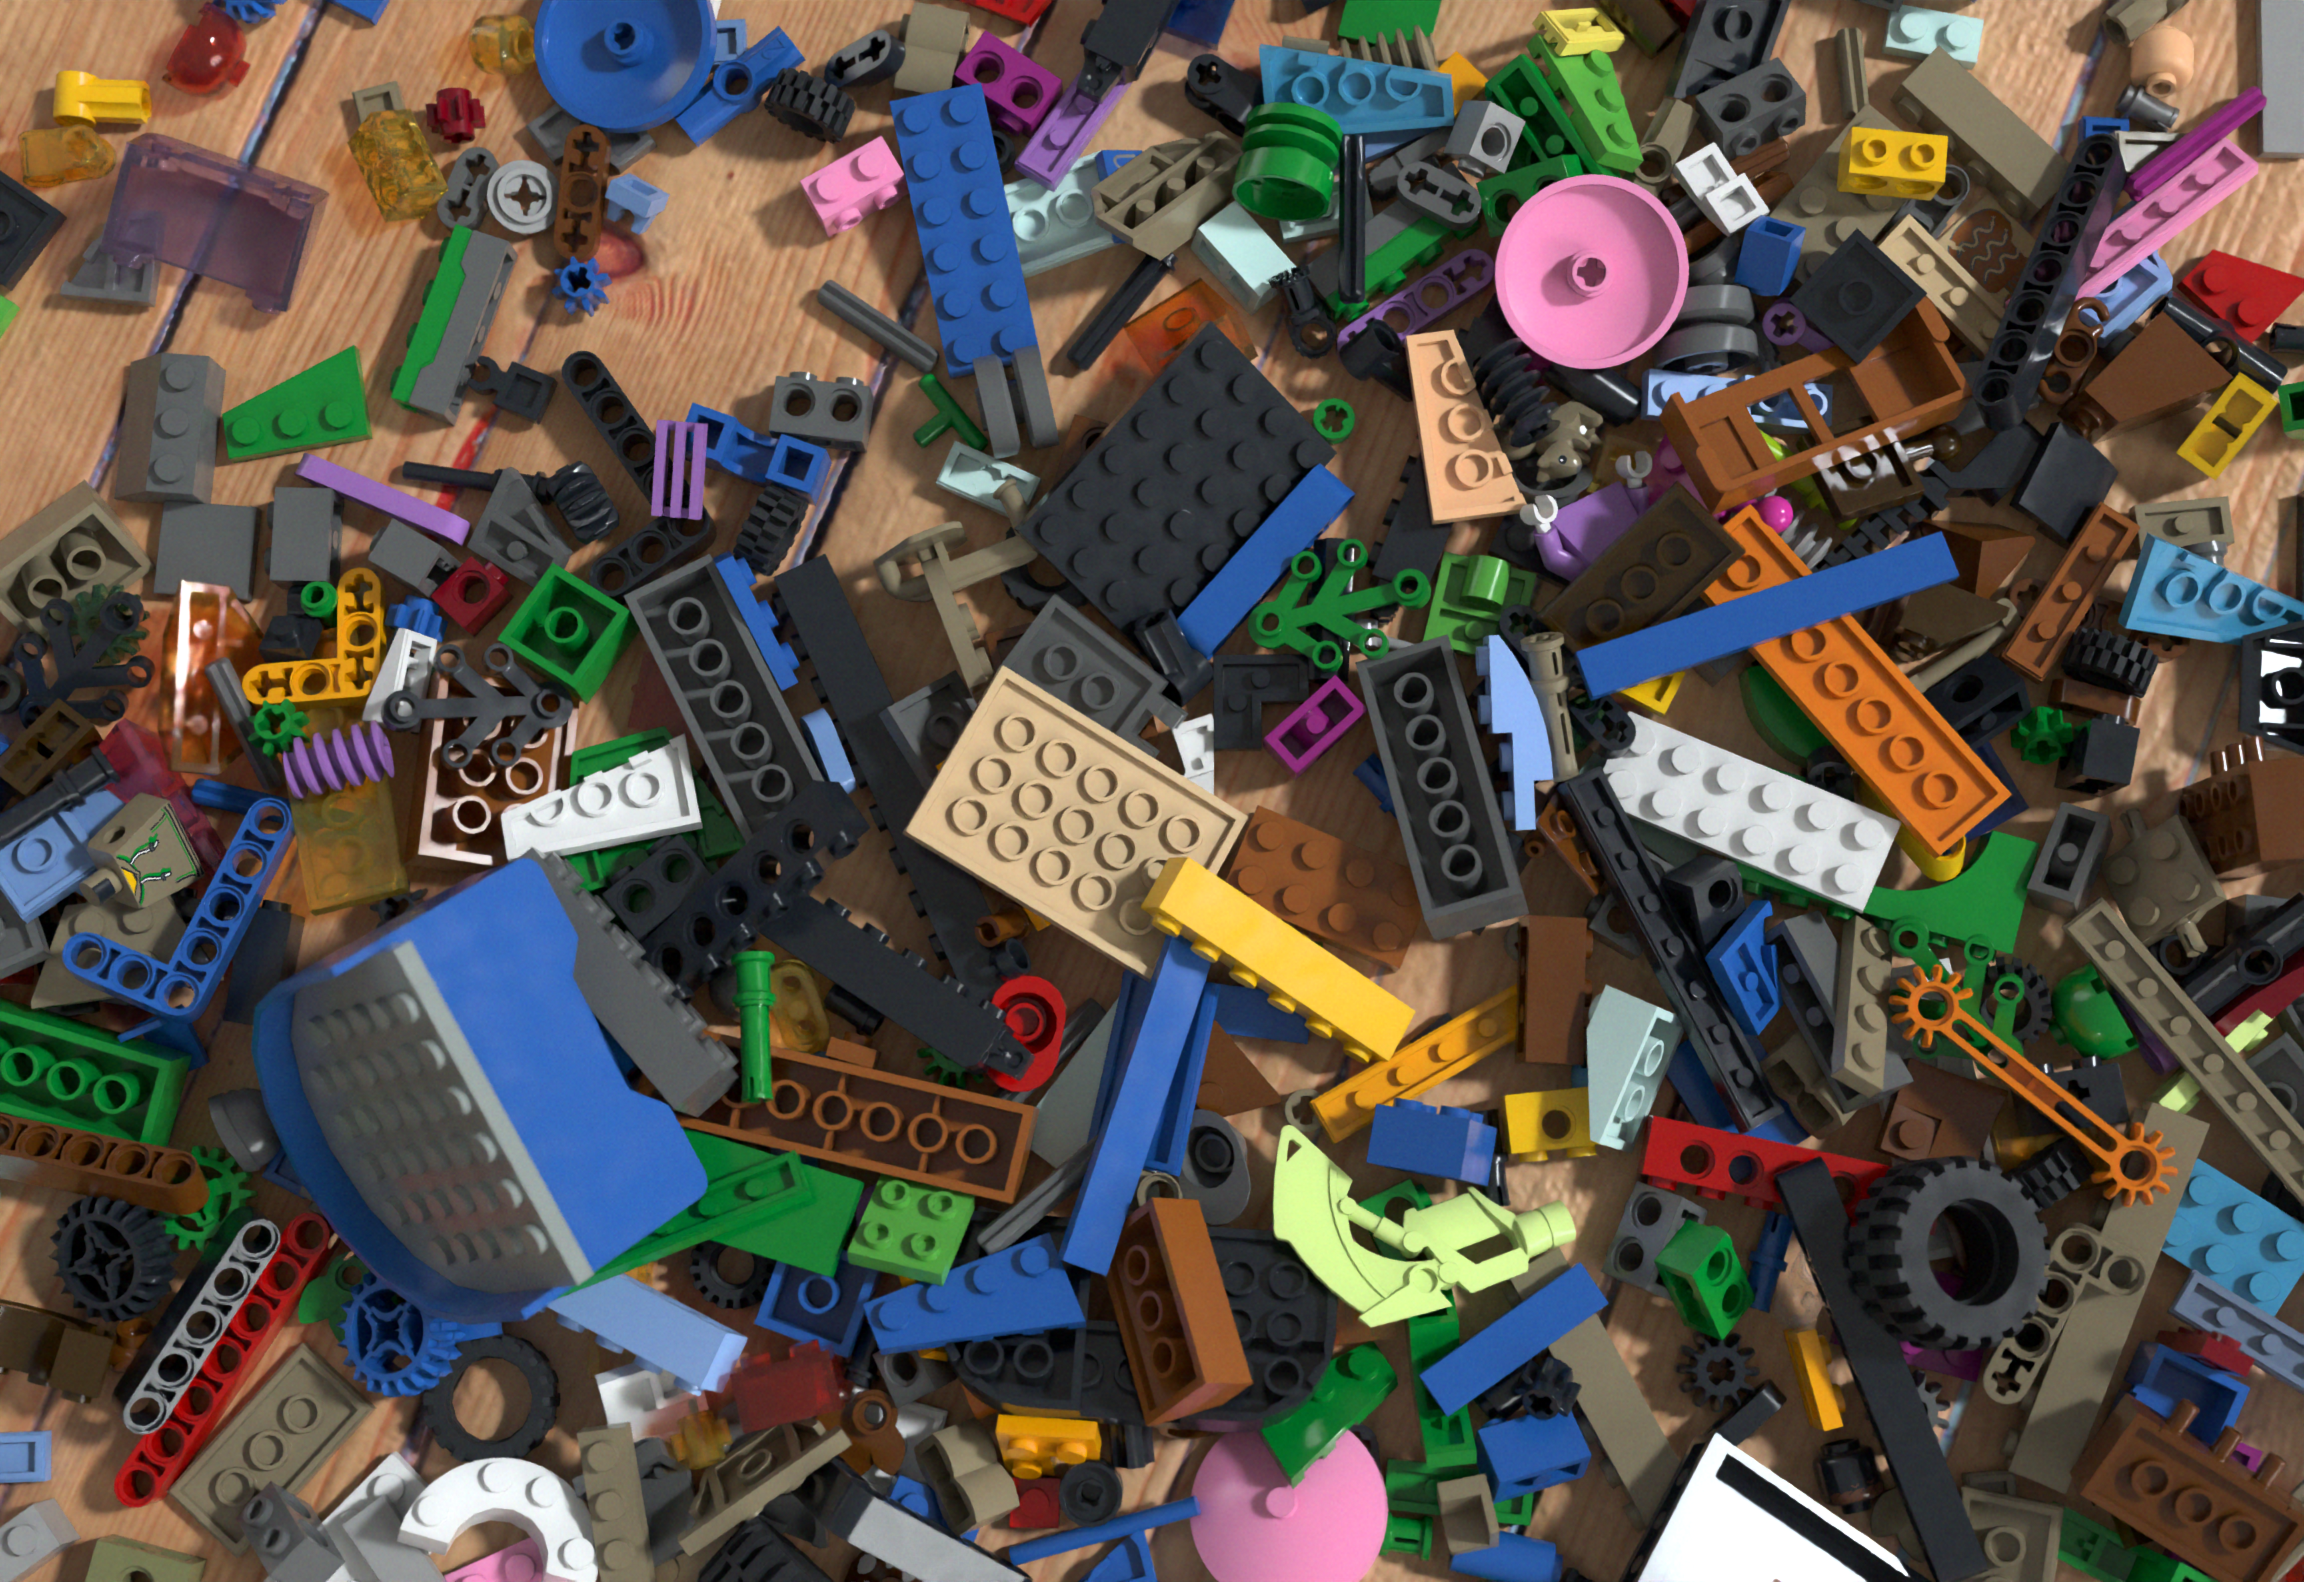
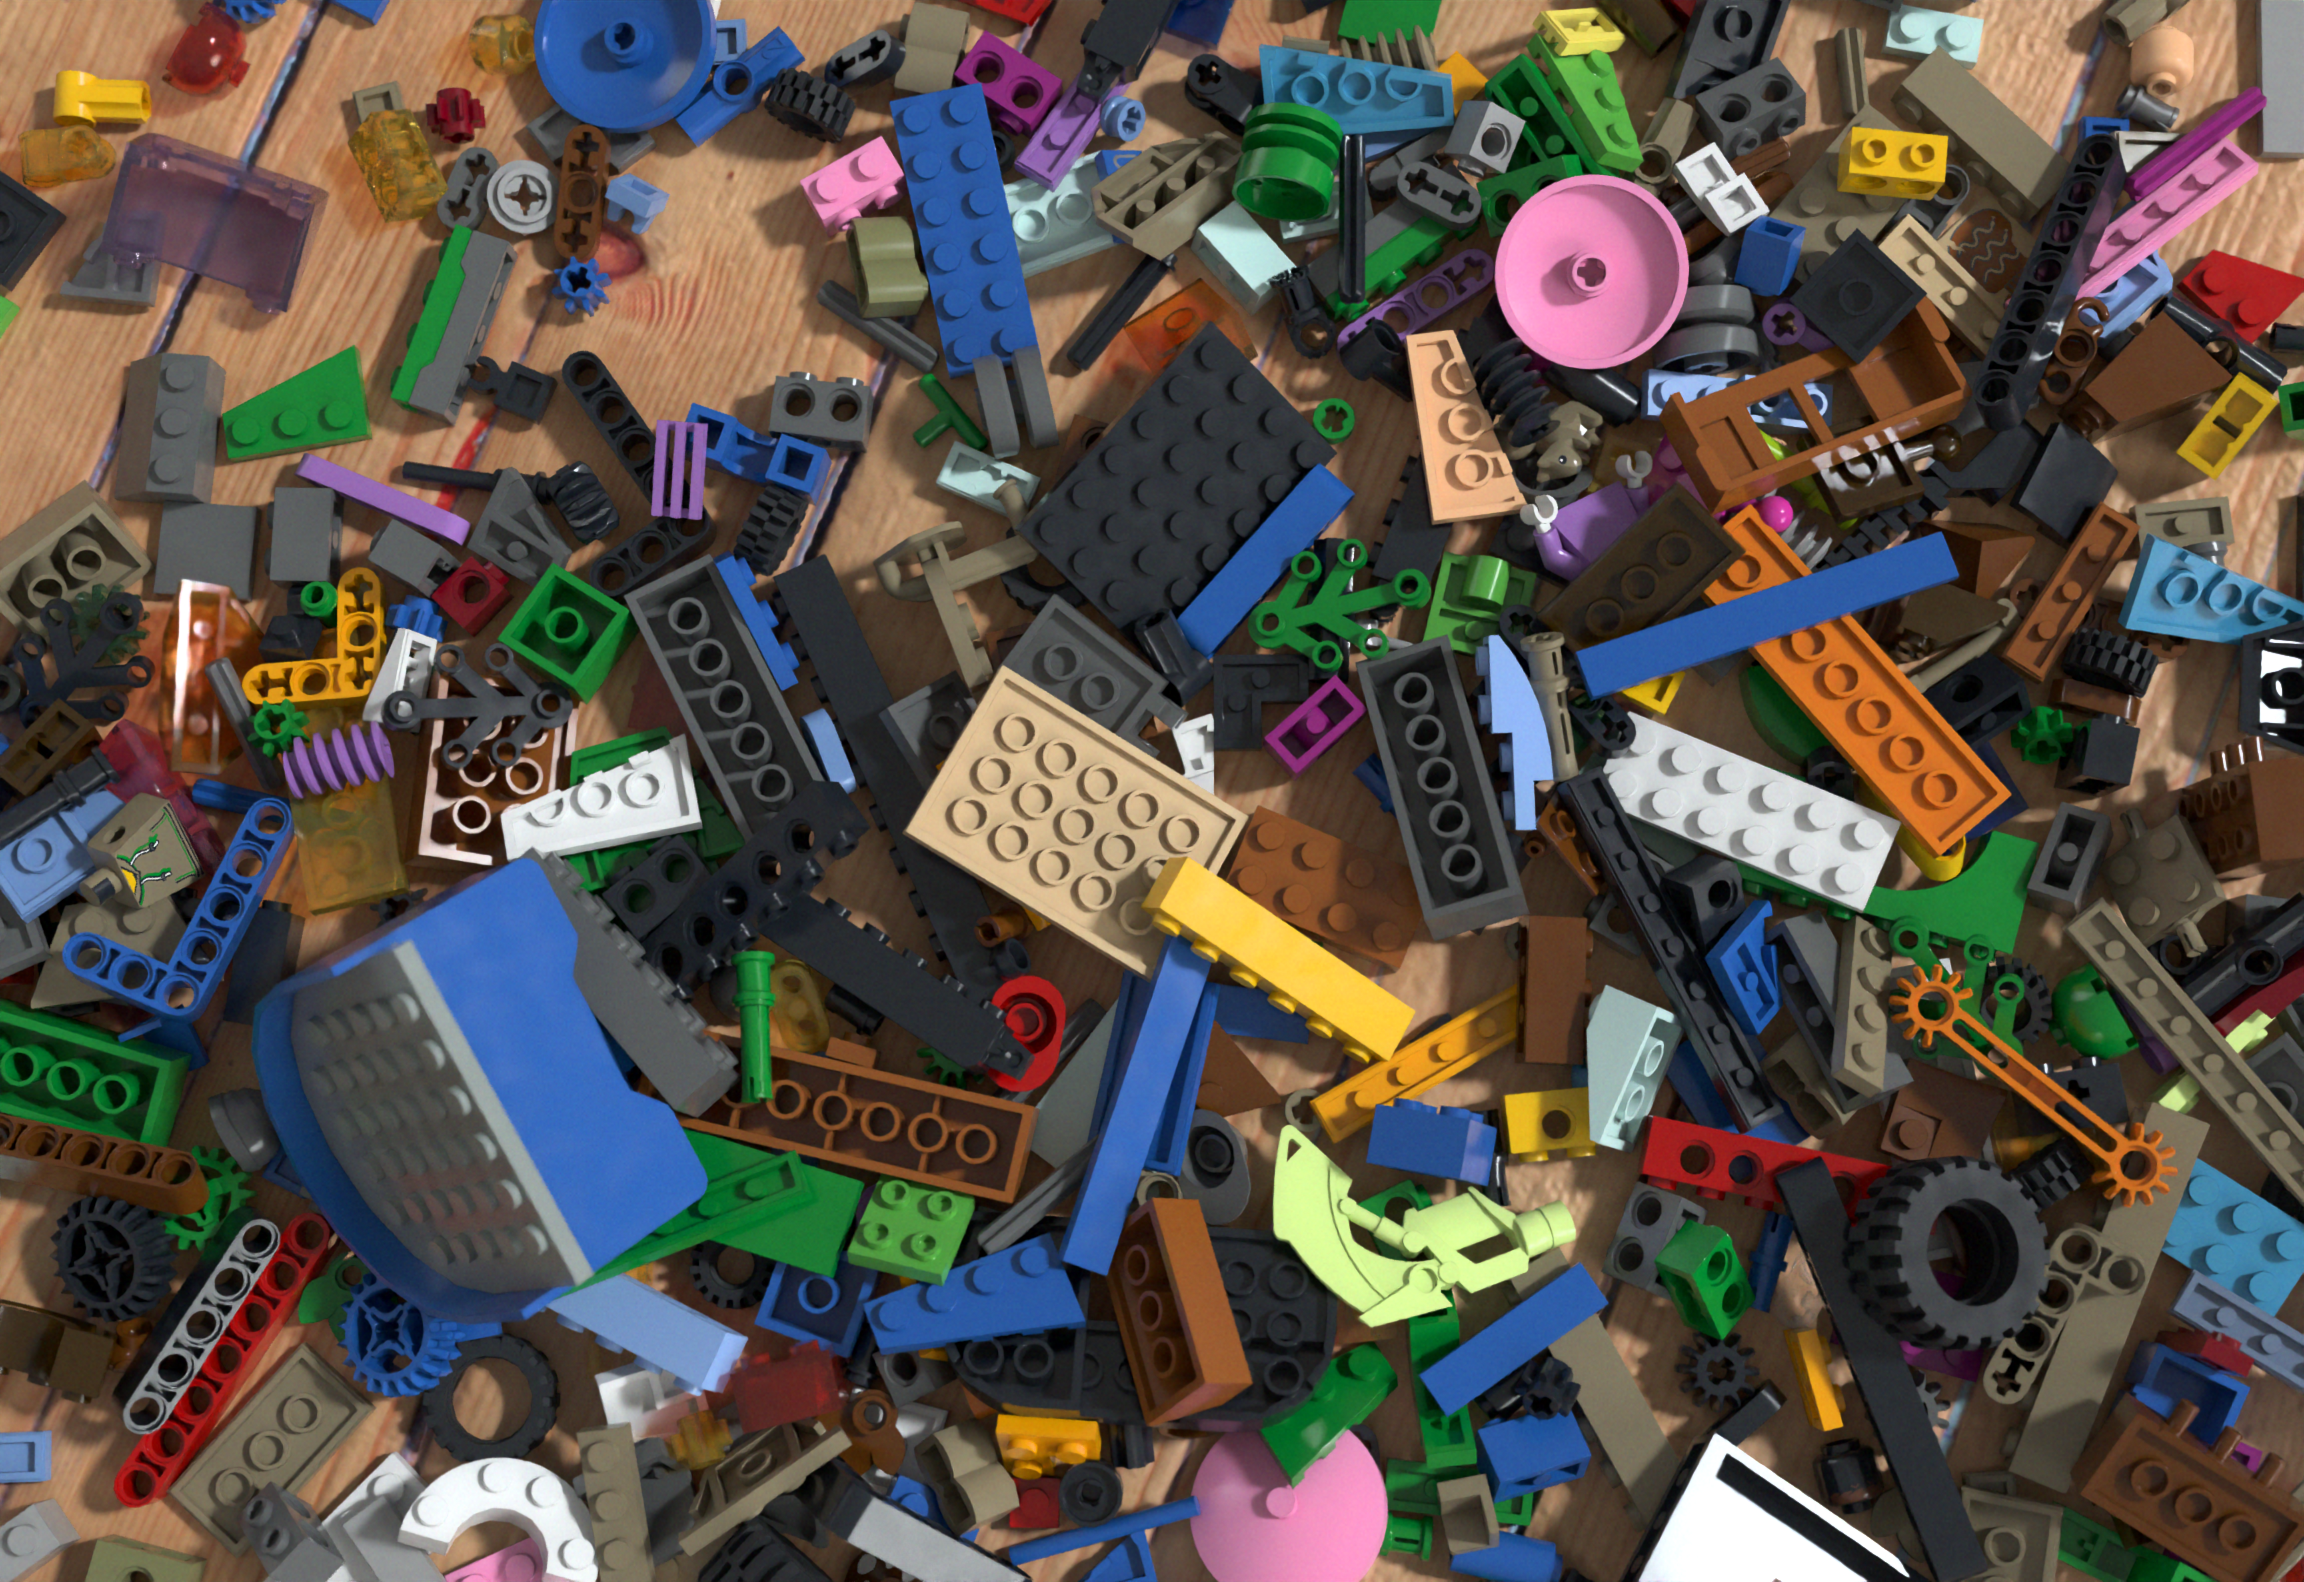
none -> olive brick [845,216,929,318]
none -> medium blue bush [1101,95,1145,142]

